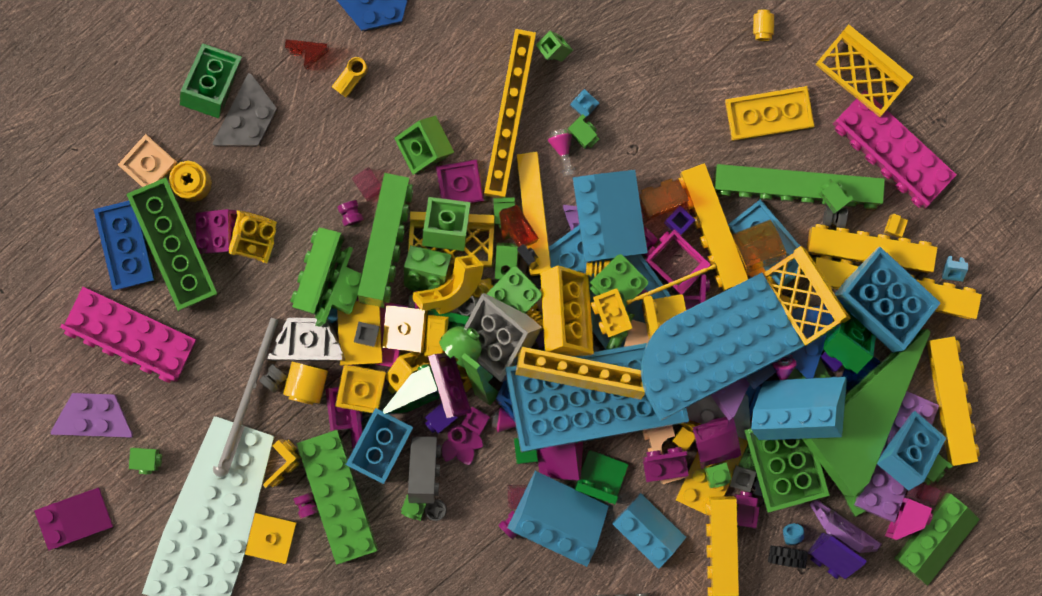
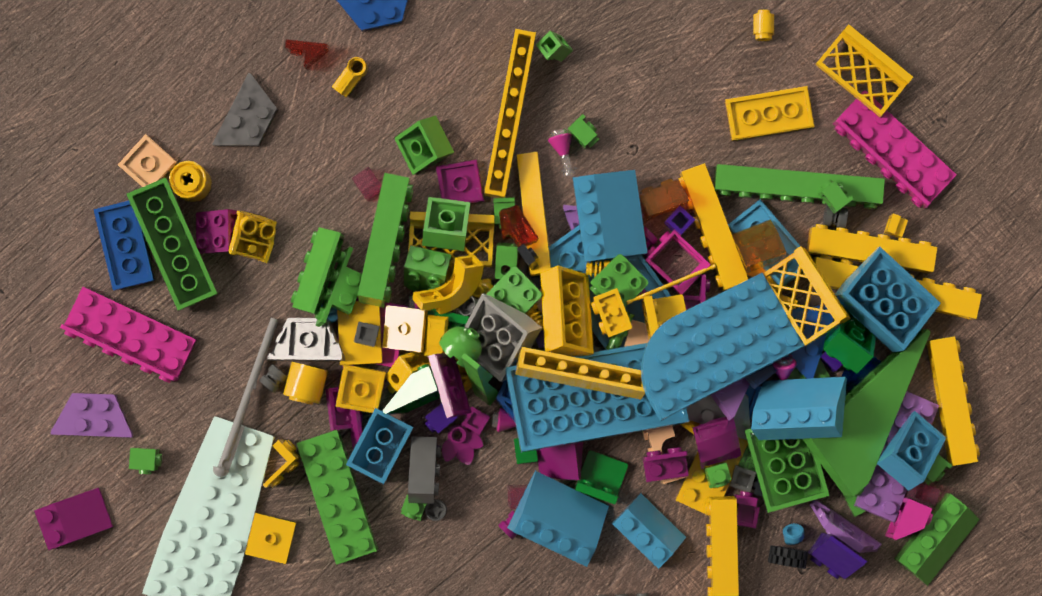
green slope [179,43,242,119] -> none
magenta wheel [293,492,319,519] -> none
magenta wheel [337,200,363,227] -> none
dark azure tile [570,89,599,119] -> none
yellow piece [672,427,695,451] -> none
dark azure tile [942,256,968,282] -> none

